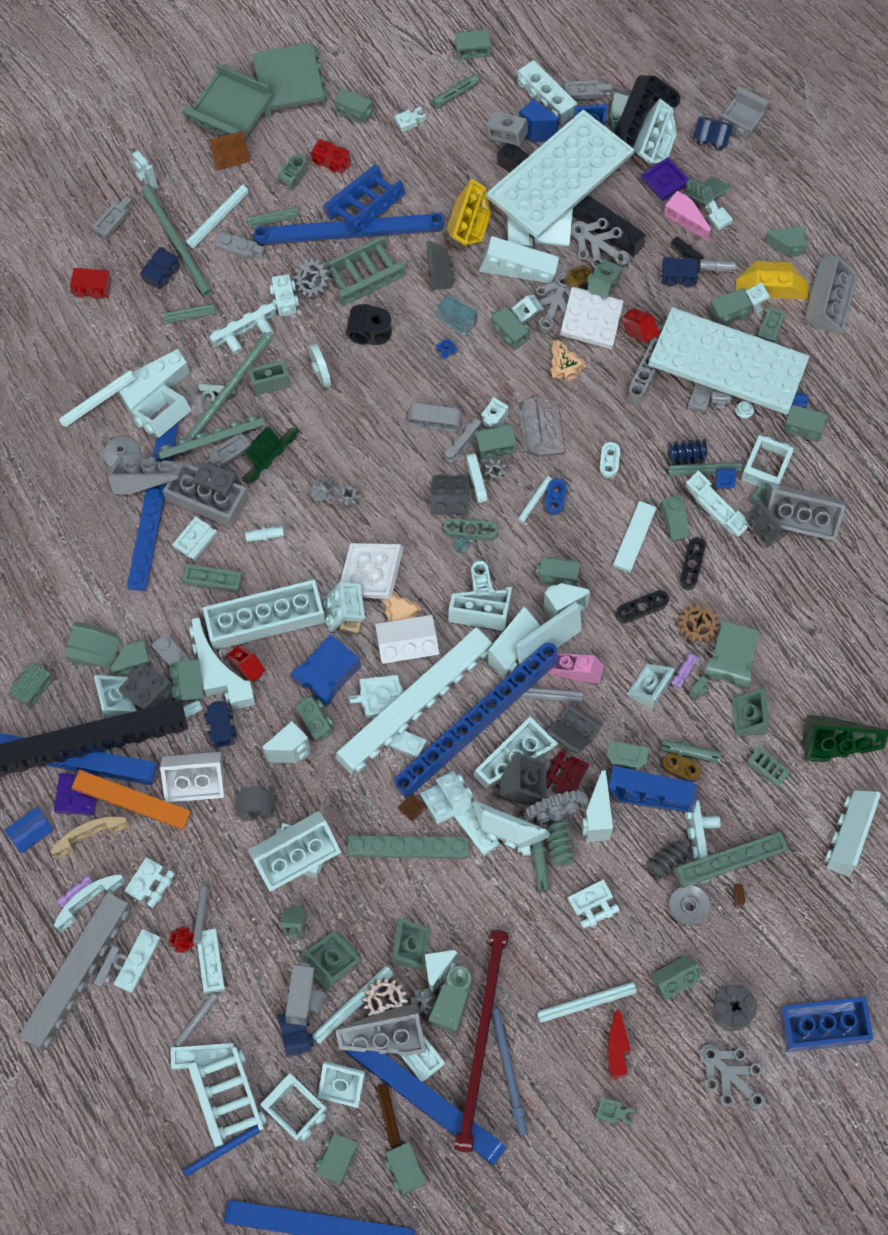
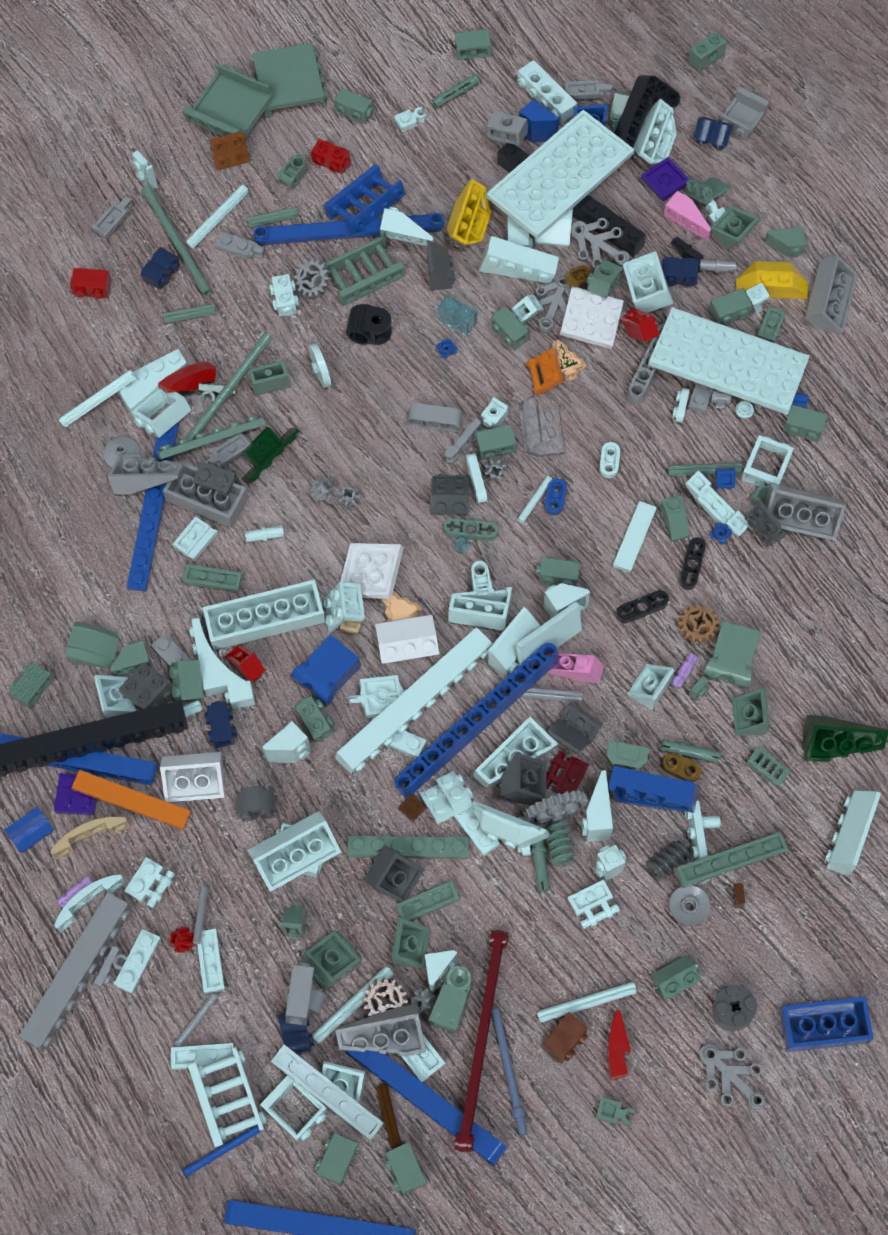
light aqua plate [209,303,276,355] -> none
dark blue piece [667,438,707,465] -> none
none -> red slope [158,361,217,393]
none -> plate [270,1044,383,1140]
none -> dark grey slope [363,845,425,902]
none -> light aqua slope [380,207,433,246]
none -> sand green plate [395,881,460,921]
none -> orange plate [526,348,564,395]
none -> copper brick [542,1012,589,1064]
none -> light aqua brick [594,845,626,882]
none -> light aqua slope [623,251,673,313]
none -> light aqua plate [672,388,690,423]
none -> sand green brick [688,31,727,72]
none -> blue plate [709,523,732,544]
none -> sand green slope [710,205,760,249]

